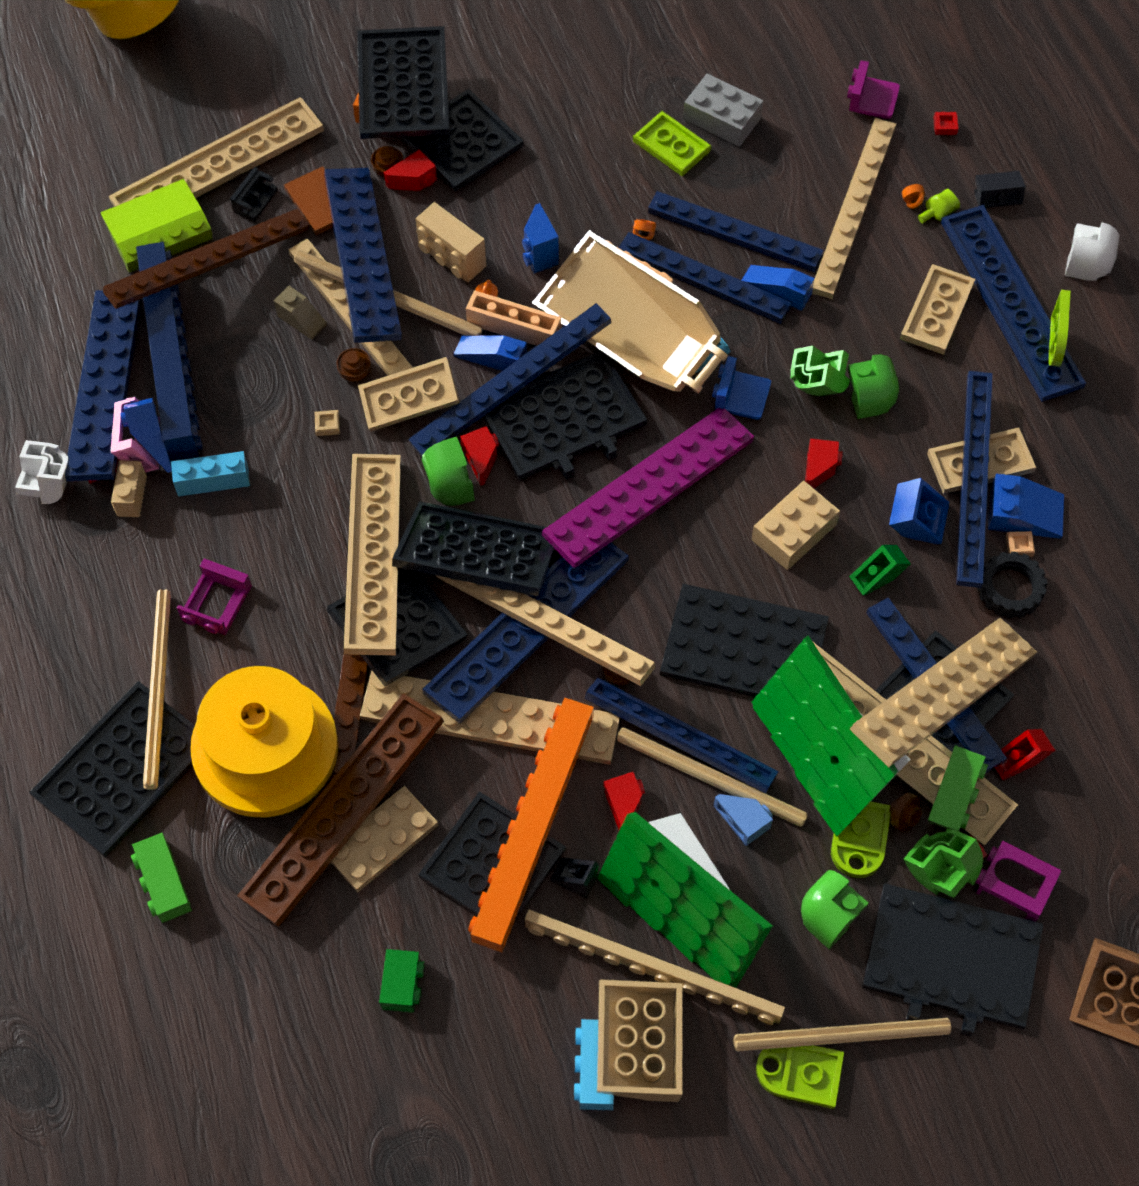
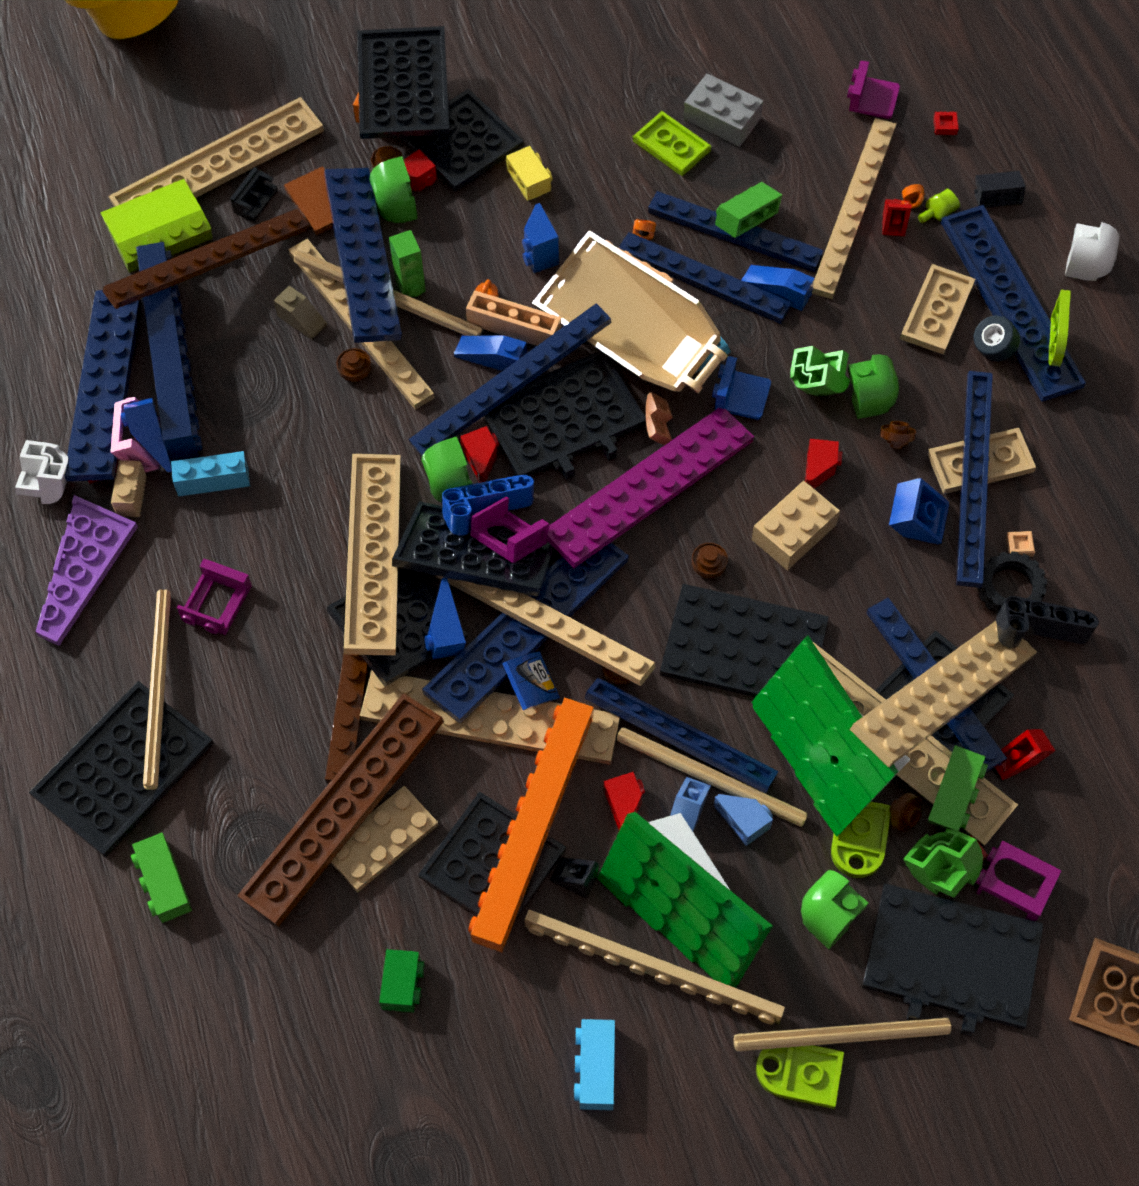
yellow piece [191,666,338,817] -> none
tan tile [315,410,340,436] -> none
tan plate [358,357,460,431] -> none
tan brick [415,202,487,283] -> none
tan slope [597,980,682,1102] -> none
green slope [849,545,911,596] -> none
blue slope [988,474,1064,539] -> none
none -> medium lavender wing [36,495,138,646]
none -> bright green brick [370,157,417,223]
none -> bright green brick [389,230,426,297]
none -> blue slope [425,577,466,659]
none -> blue beam [442,475,534,536]
none -> magenta panel [471,497,549,563]
none -> blue slope [502,652,560,710]
none -> light yellow brick [506,146,553,201]
none -> nougat slope [646,392,673,445]
none -> medium blue slope [670,777,711,832]
none -> reddish brown plate [692,543,728,578]
none -> bright green brick [715,182,782,238]
none -> reddish brown plate [880,421,916,449]
none -> red slope [882,199,912,236]
none -> black wheel [973,315,1020,362]
none -> black beam [996,596,1099,648]

